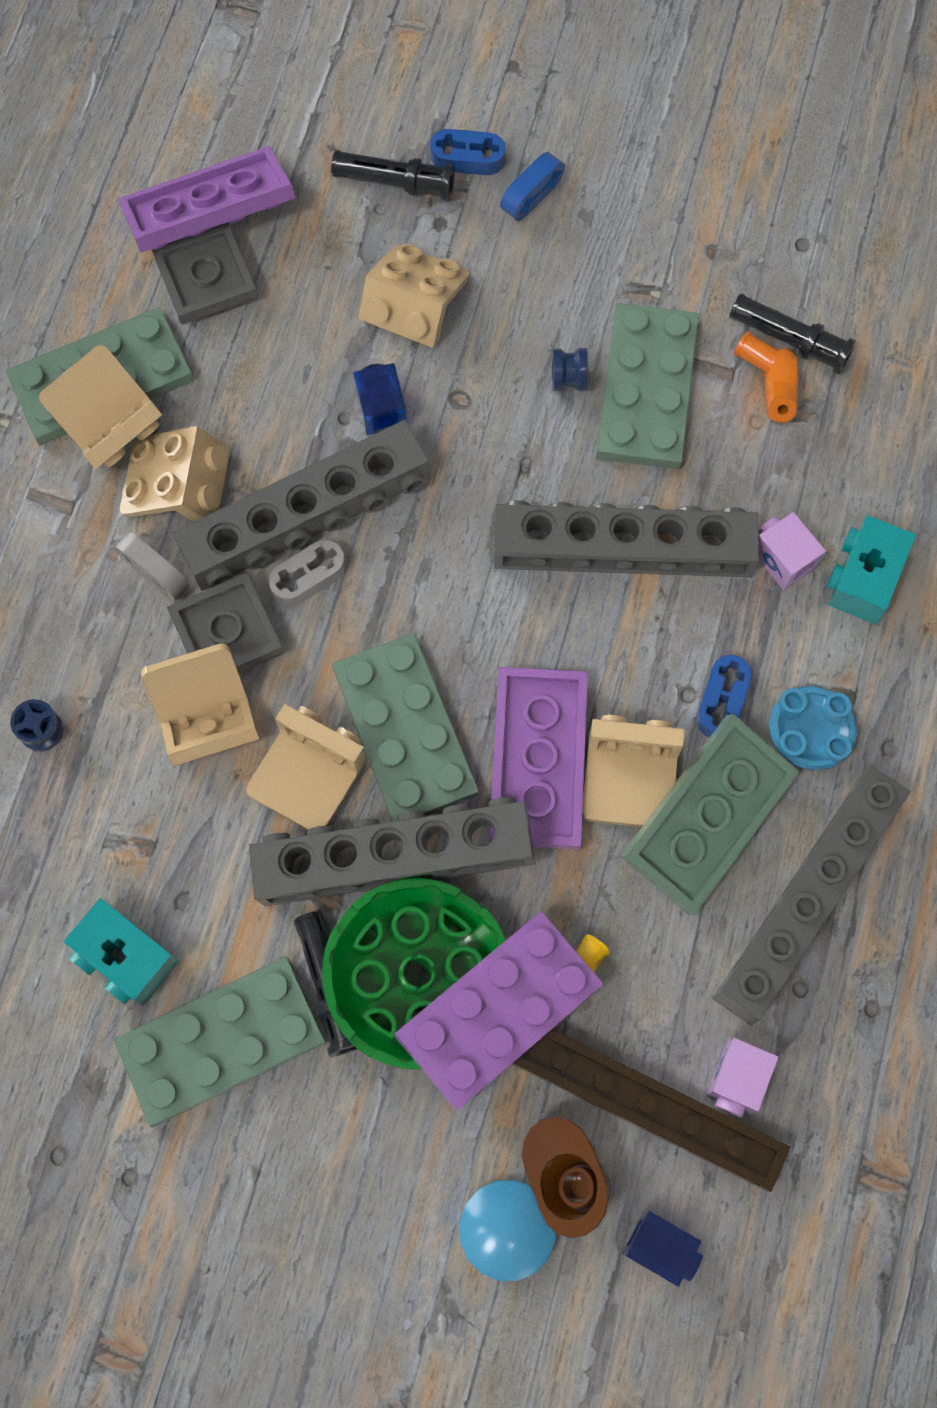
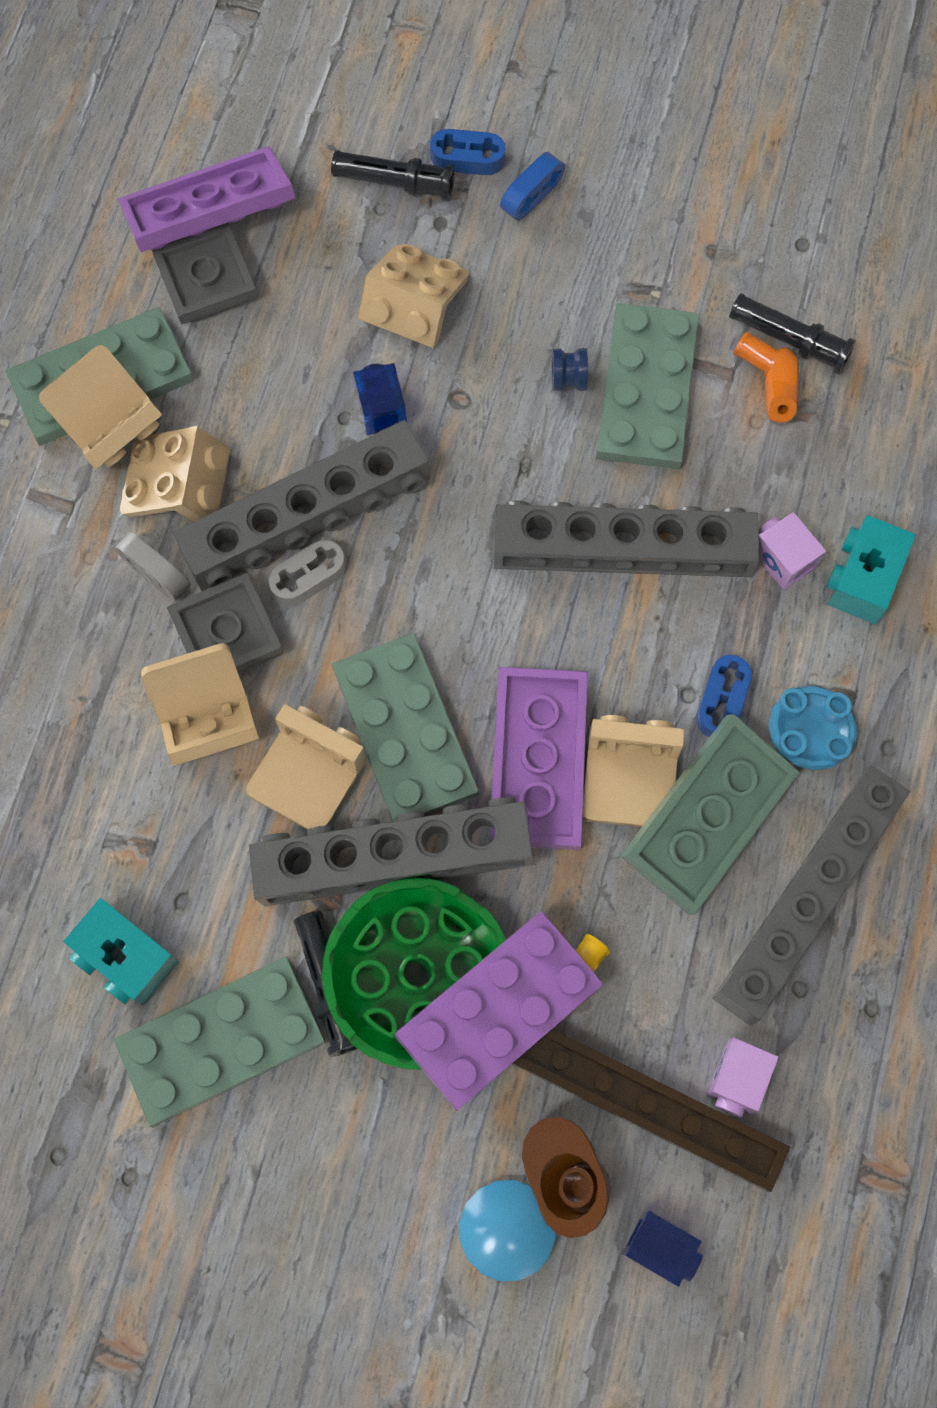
dark blue wheel [10,699,64,752] -> none

